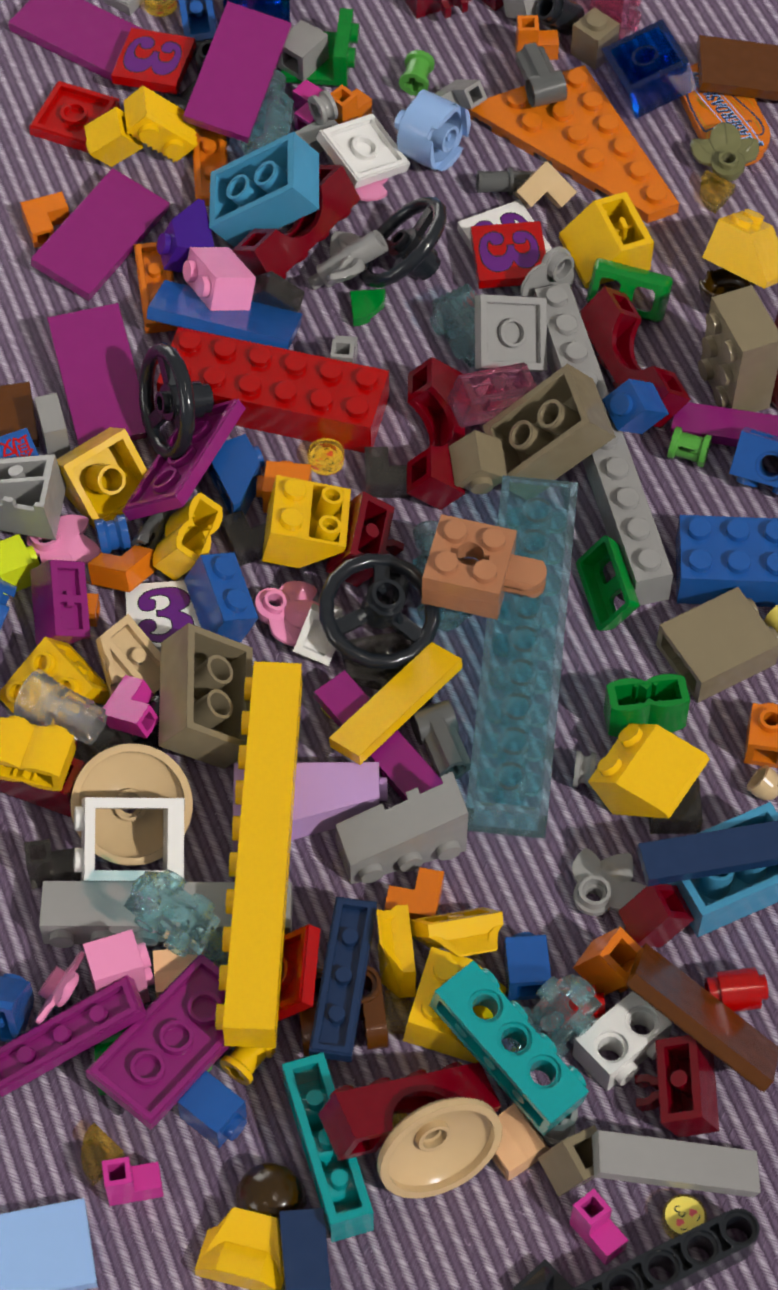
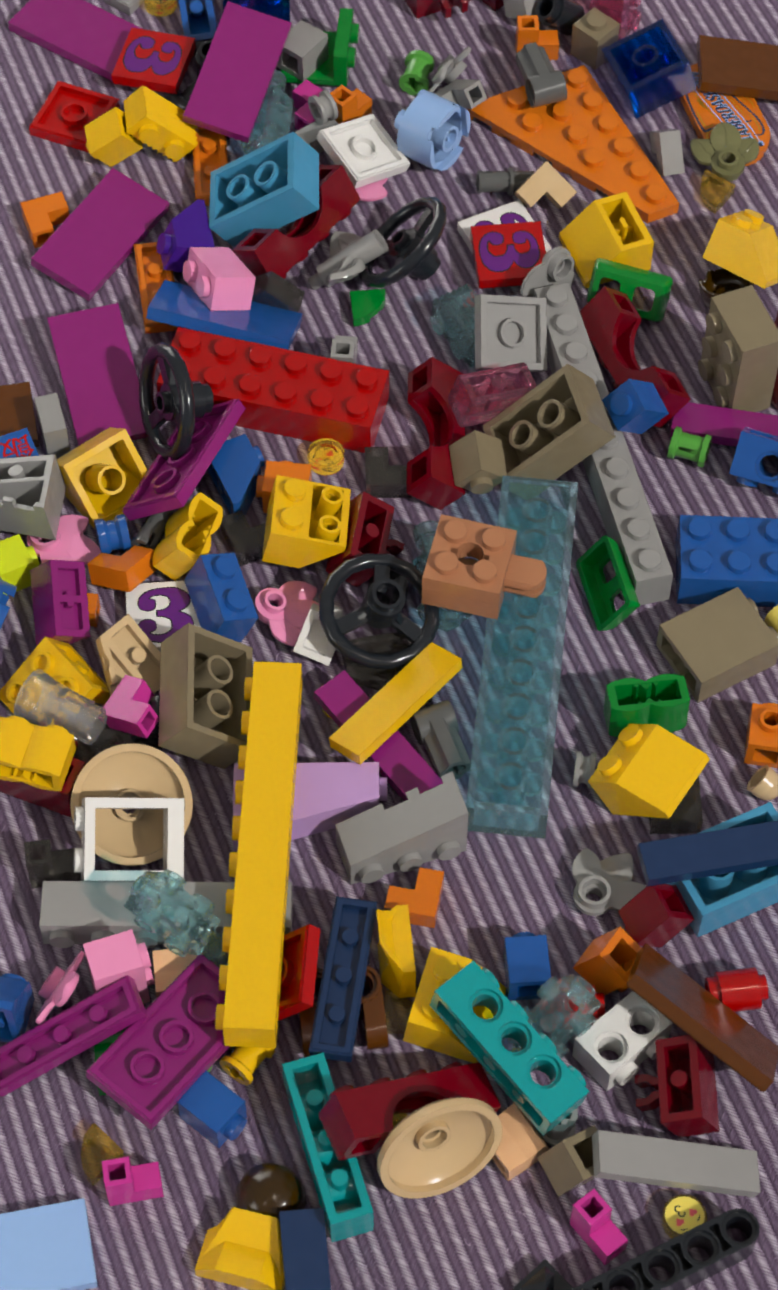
yellow slope [410,907,504,957] -> none
none -> light grey plate [428,46,472,93]
none -> light grey piece [649,129,685,176]

